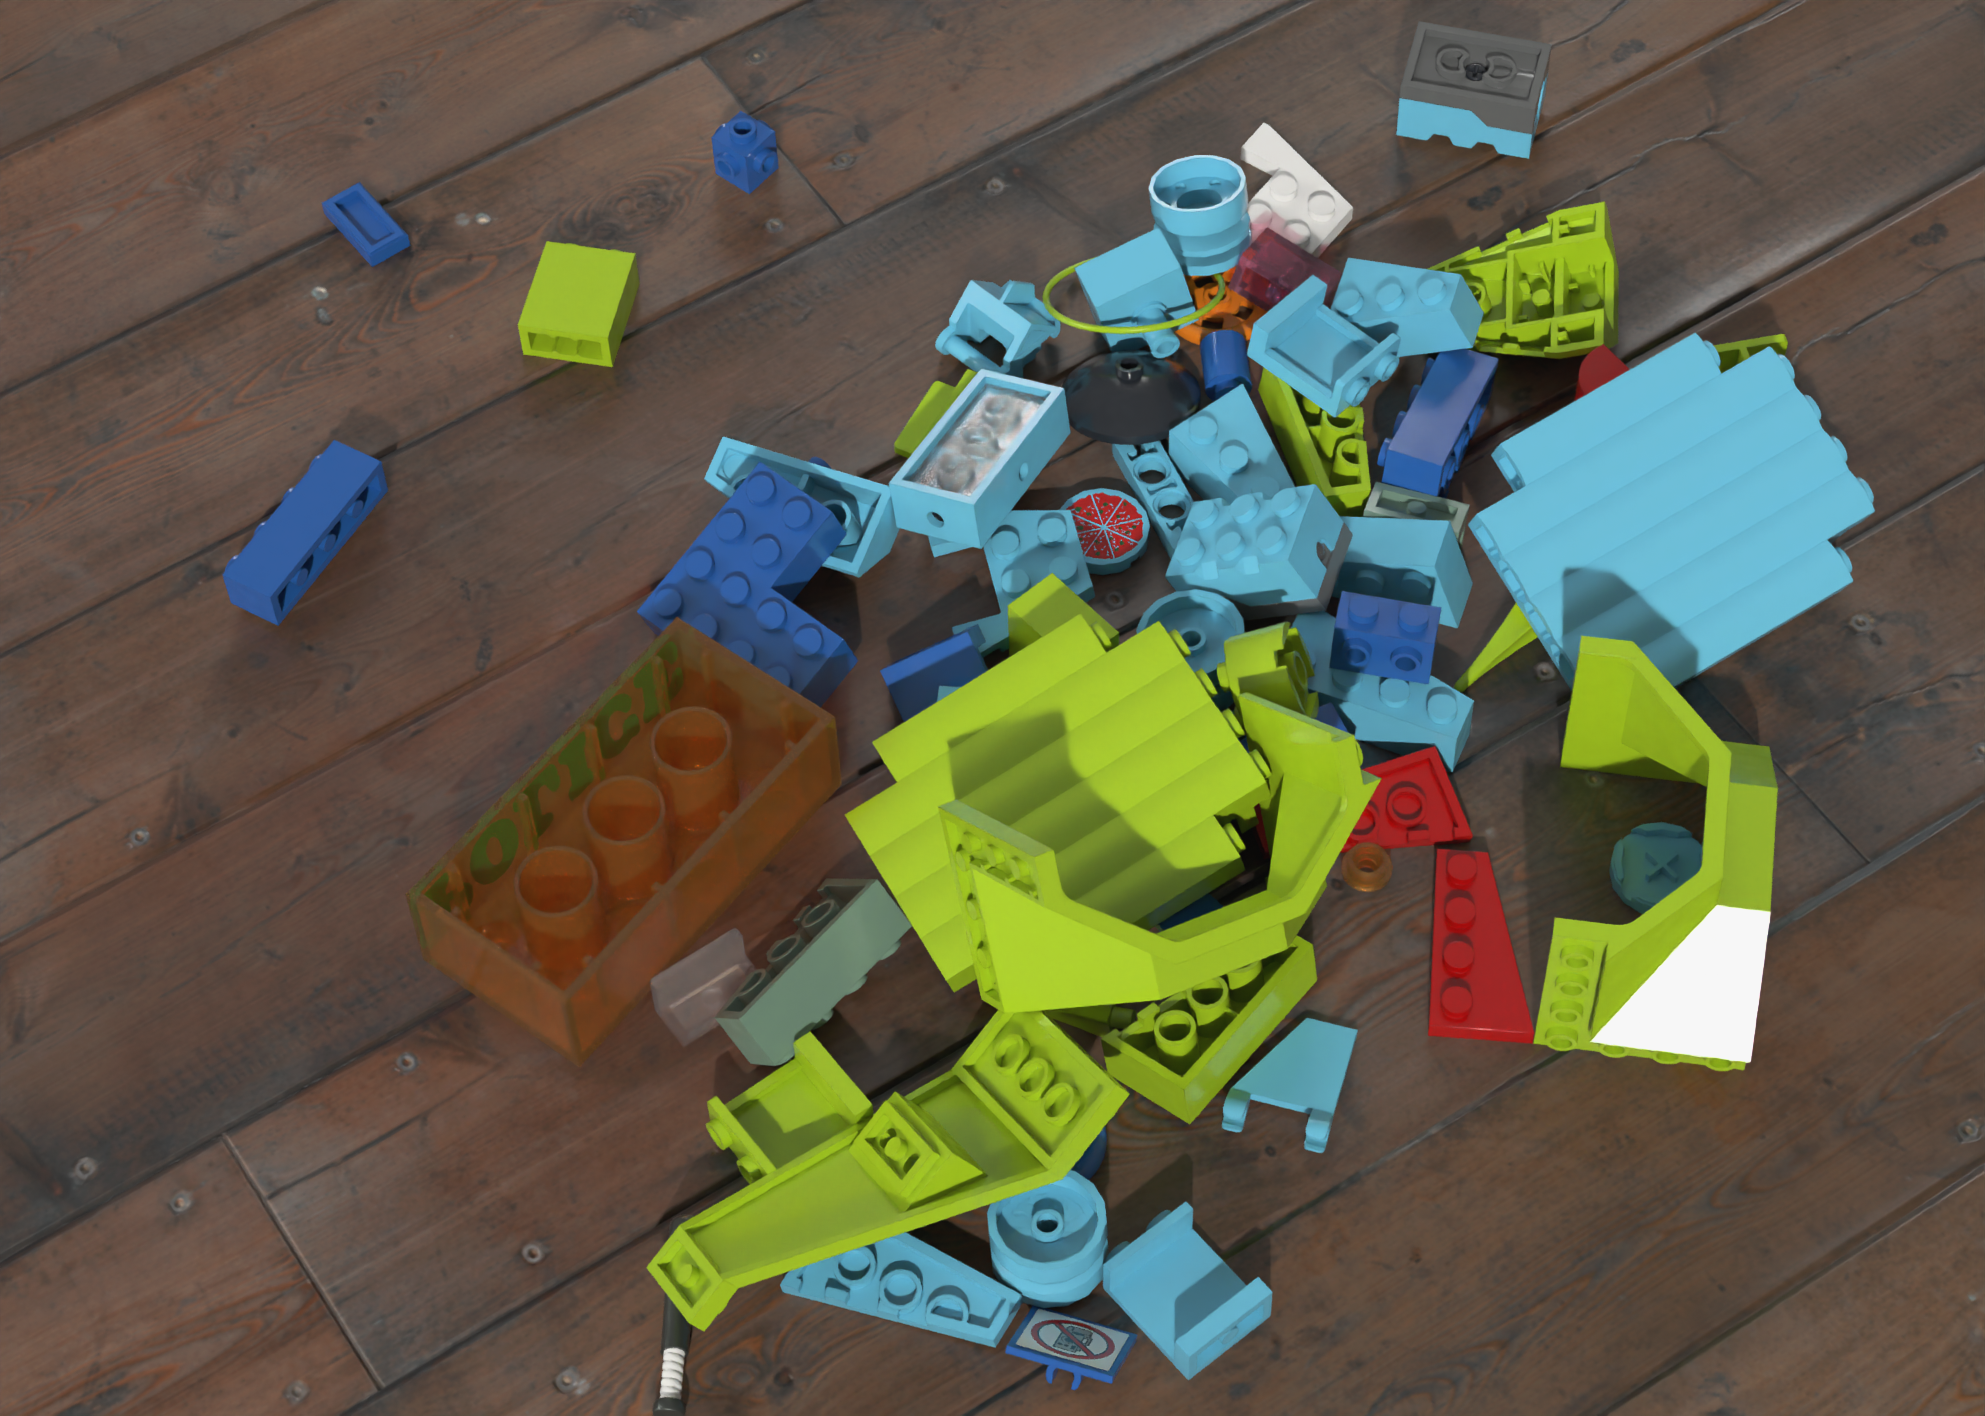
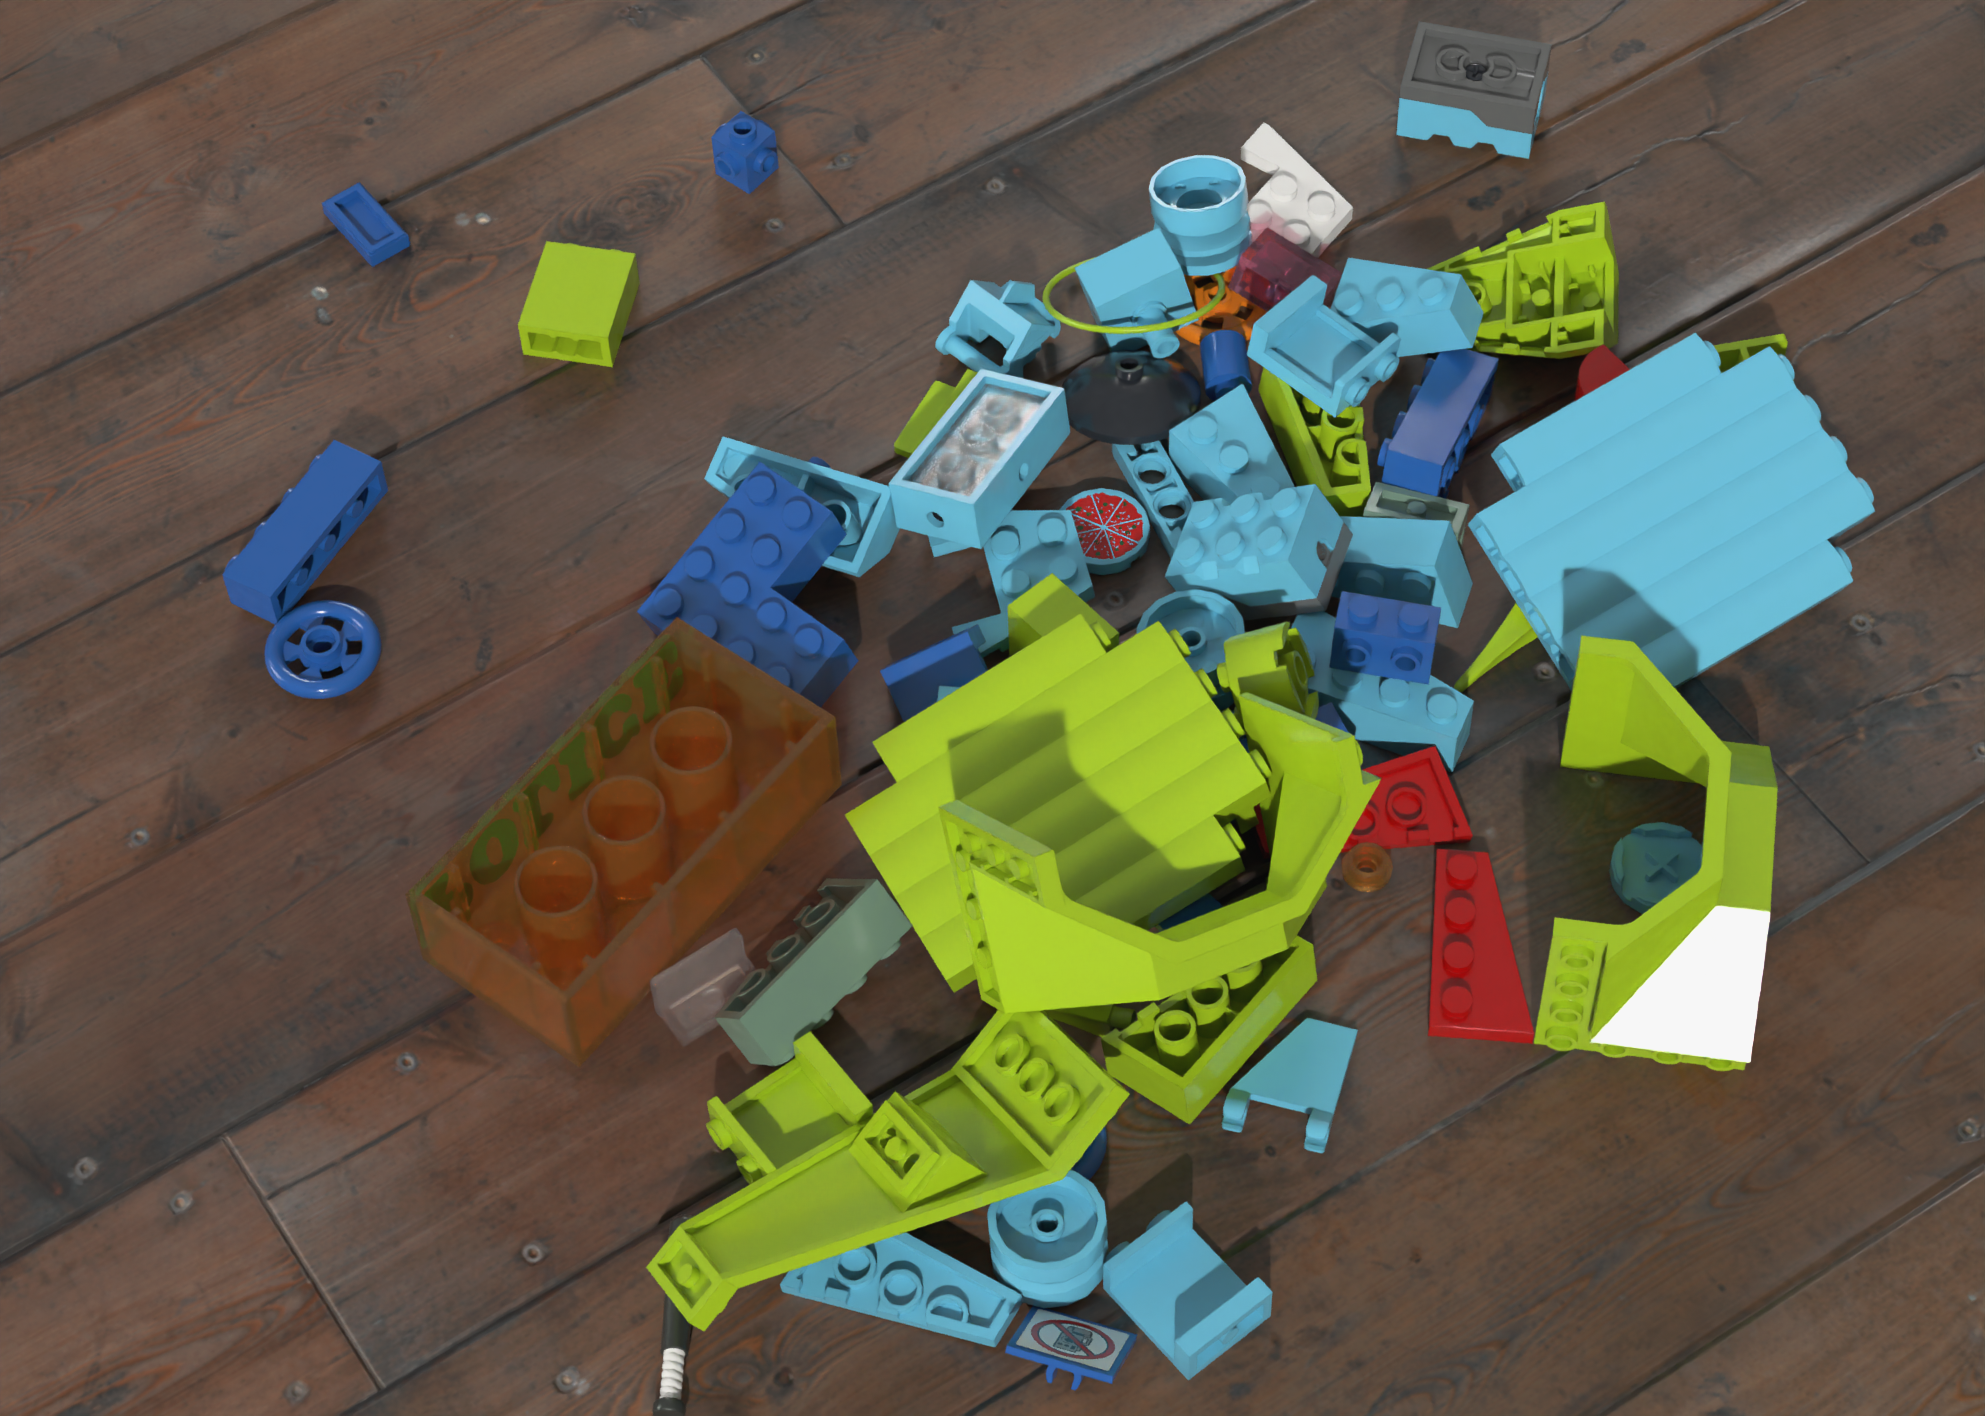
none -> blue plate [264,600,382,699]

